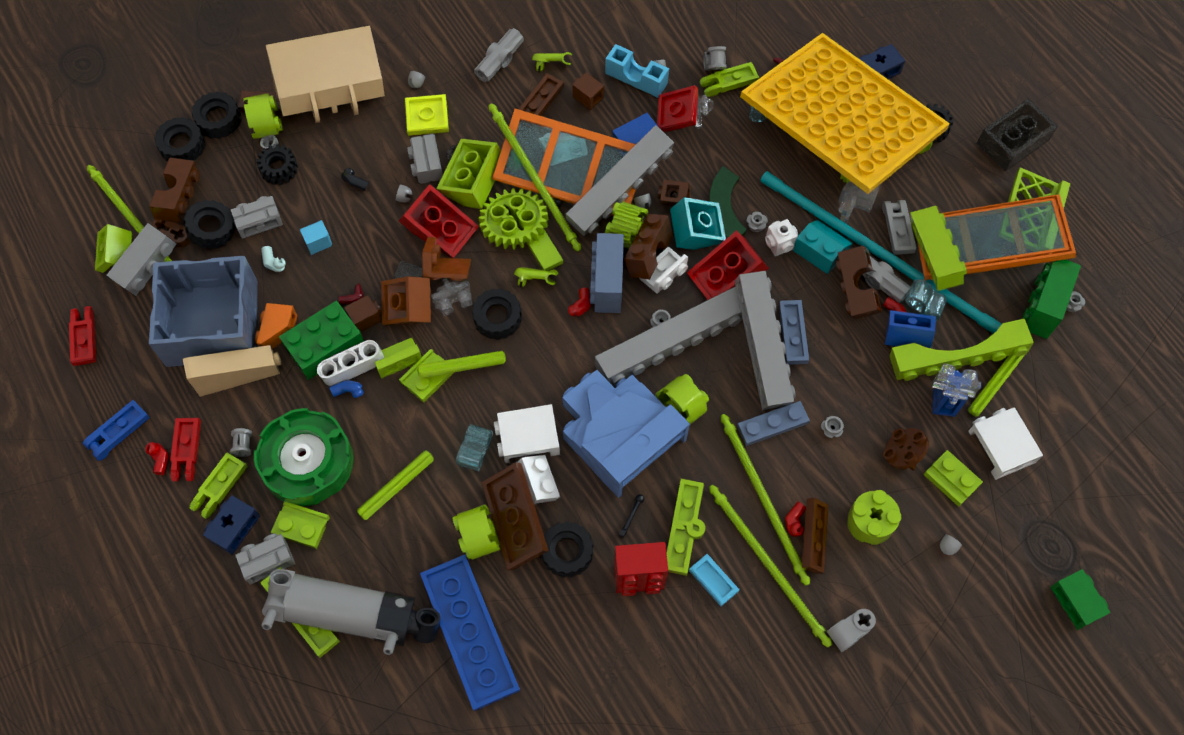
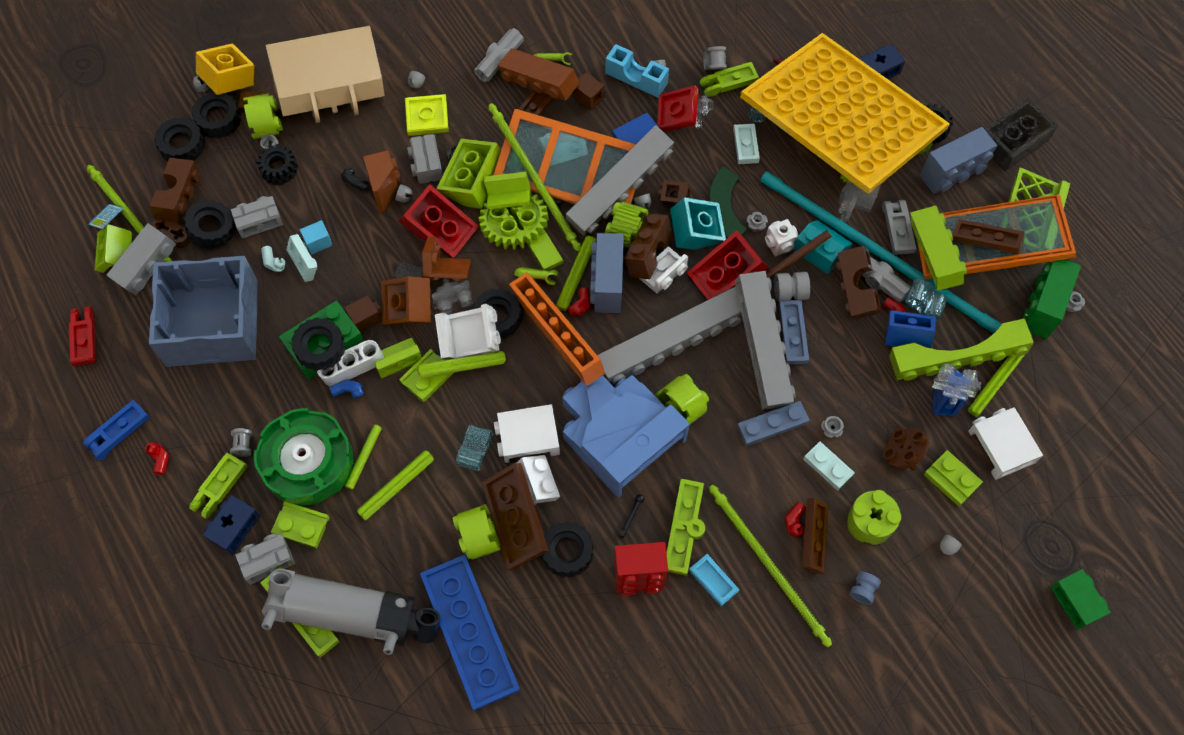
red hinge [170,418,201,482] -> none
tan slope [183,345,282,397] -> none
orange slope [255,303,298,349] -> none
dark red animal [339,283,364,305] -> none
light grey plate [650,310,671,327] -> none
lime hose [721,414,810,586] -> none
light grey piece [827,609,876,652] -> none
none -> sticker [88,204,123,229]
none -> light grey hinge [193,75,210,92]
none -> yellow brick [196,43,254,95]
none -> light aqua plate [286,234,317,282]
none -> black tyre [291,318,345,371]
none -> lime bar [345,424,382,490]
none -> dark orange slope [363,150,401,214]
none -> white panel [435,304,501,360]
none -> lime panel [484,171,531,209]
none -> dark orange brick [497,48,580,101]
none -> orange brick [509,272,605,386]
none -> lime axle [556,235,596,312]
none -> light aqua plate [733,124,760,164]
none -> reddish brown bar [766,230,832,280]
none -> light grey wheel [774,272,810,302]
none -> light aqua plate [803,442,855,491]
none -> sand blue wheel [849,571,881,605]
none -> sand blue brick [920,127,997,194]
none -> reddish brown plate [952,219,1025,254]

